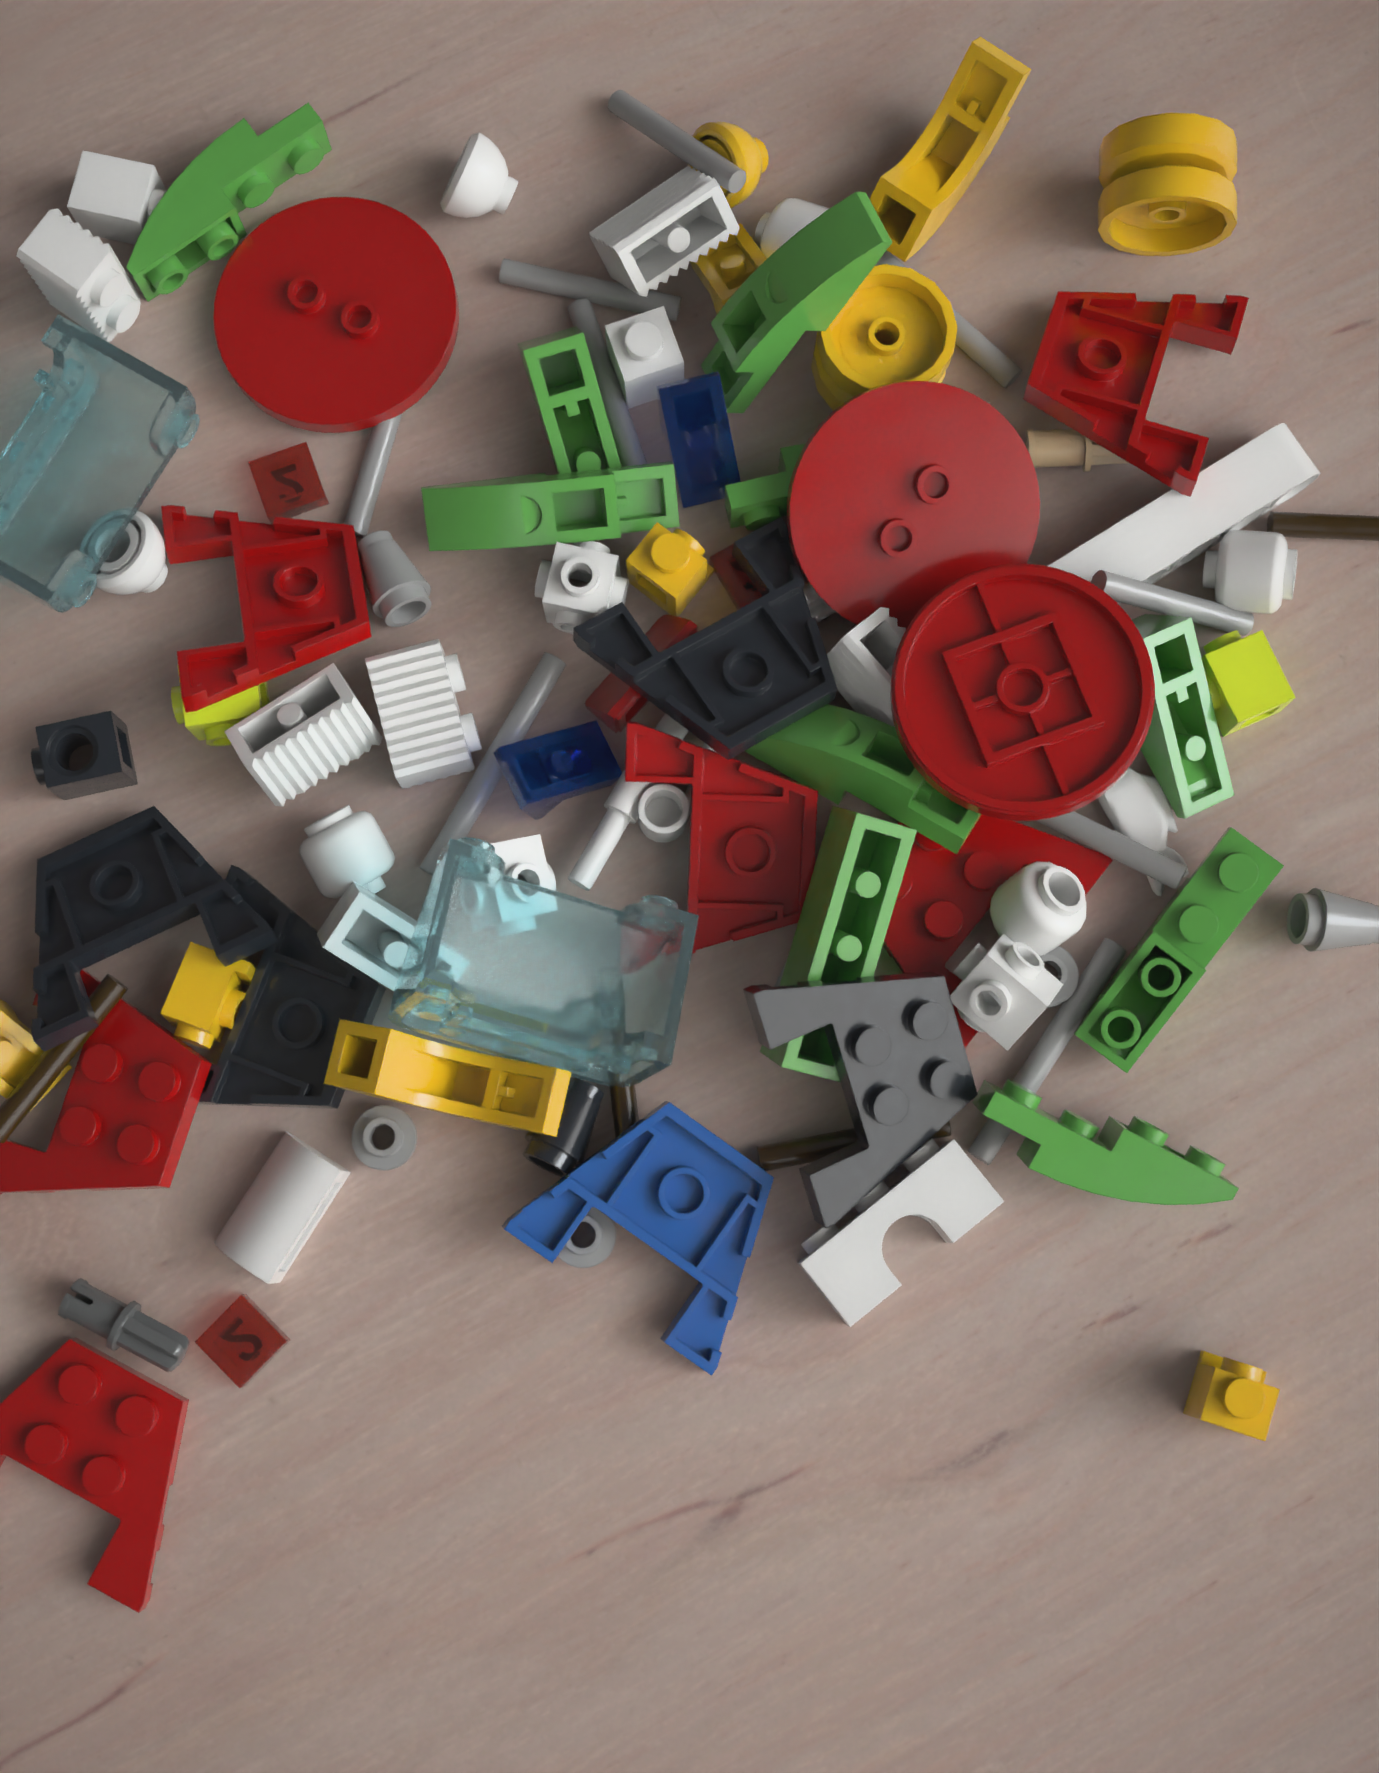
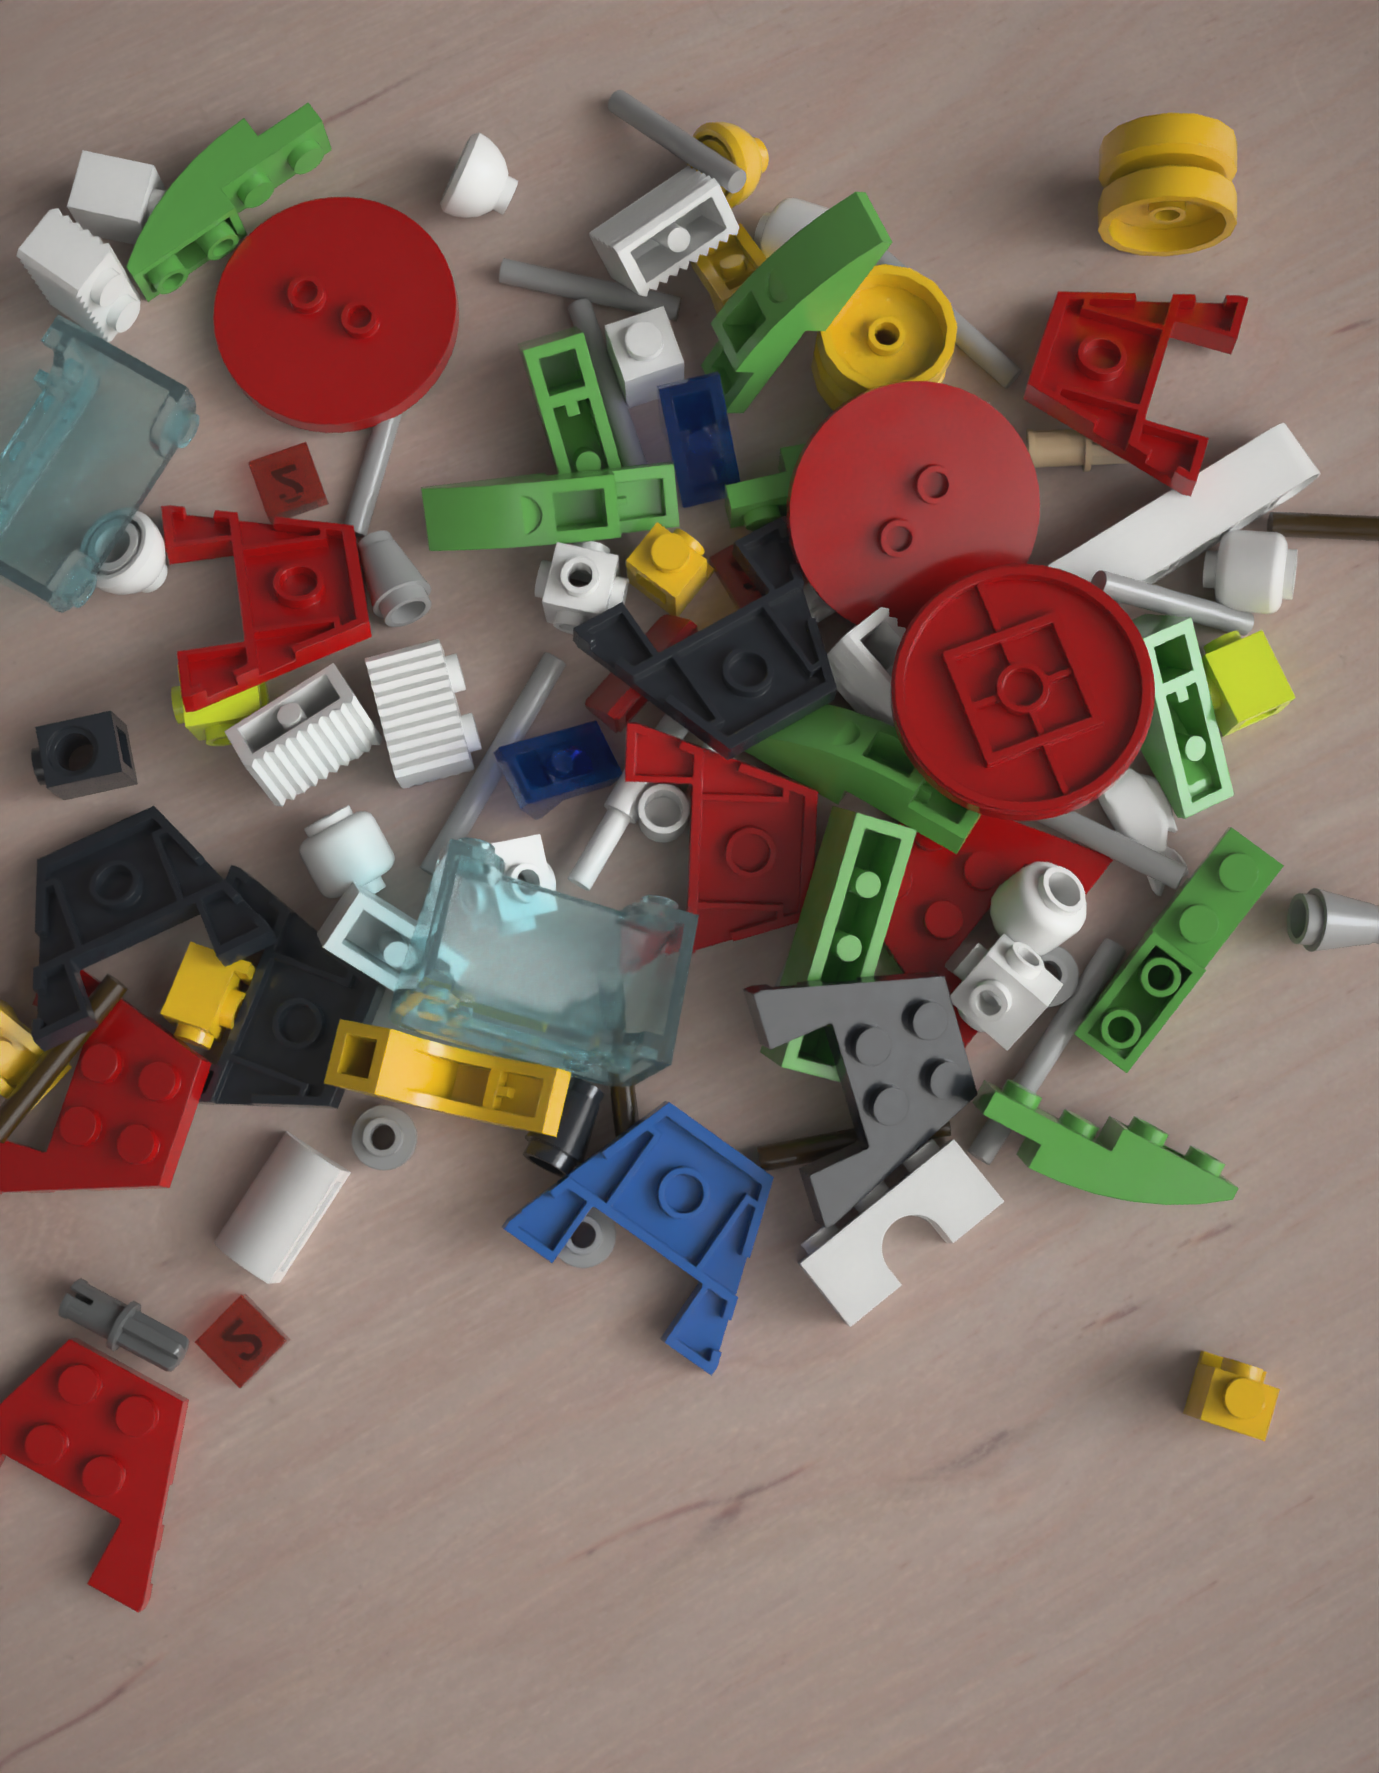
yellow arch [870,36,1032,262] -> none

